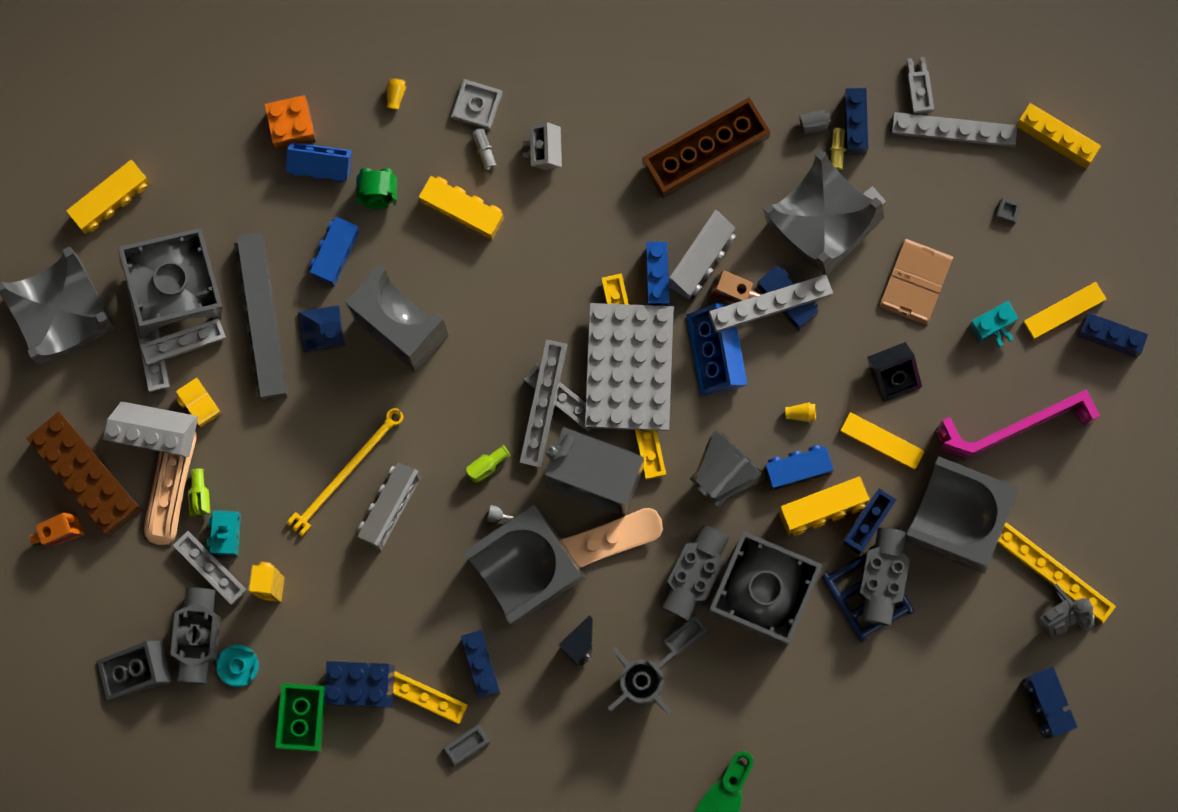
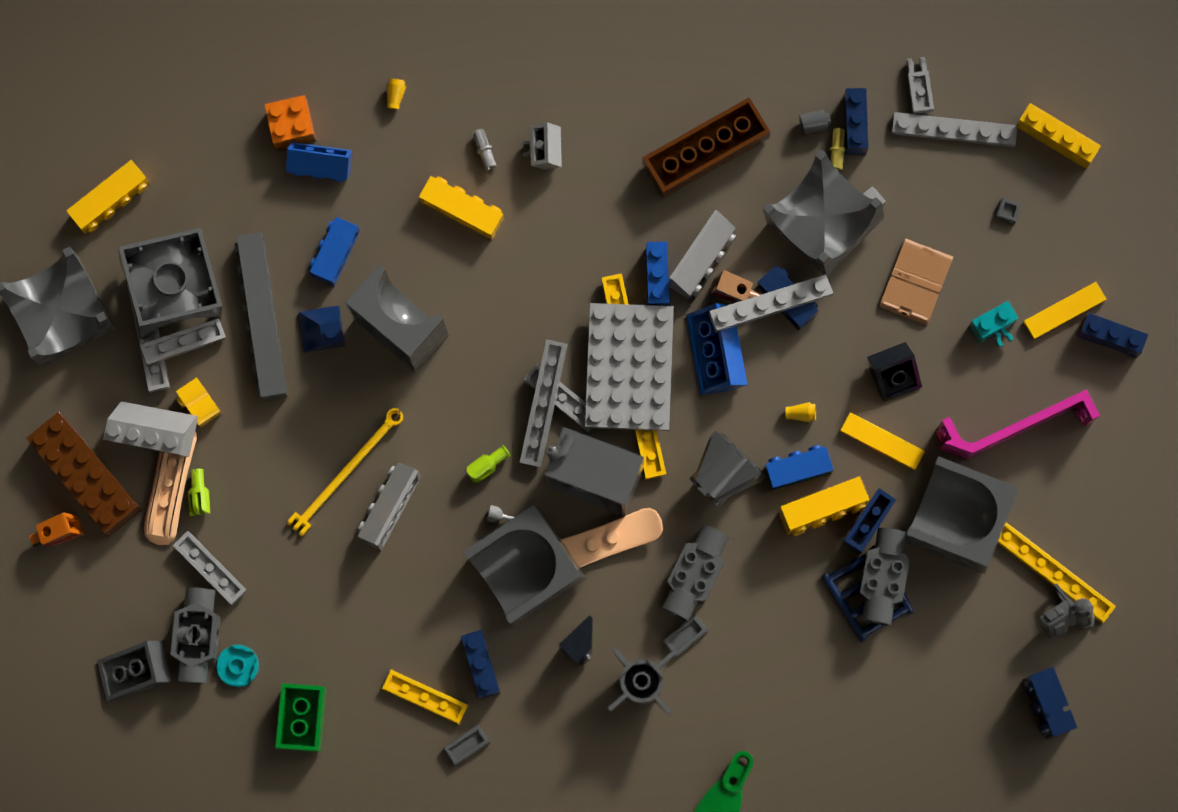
teal brick [207,511,241,556] -> none
yellow brick [249,562,285,602] -> none
dark blue piece [324,661,395,709] -> none
green brick [355,168,398,209] -> none
light grey tile [451,79,503,130] -> none
dark grey piece [708,531,822,648] -> none

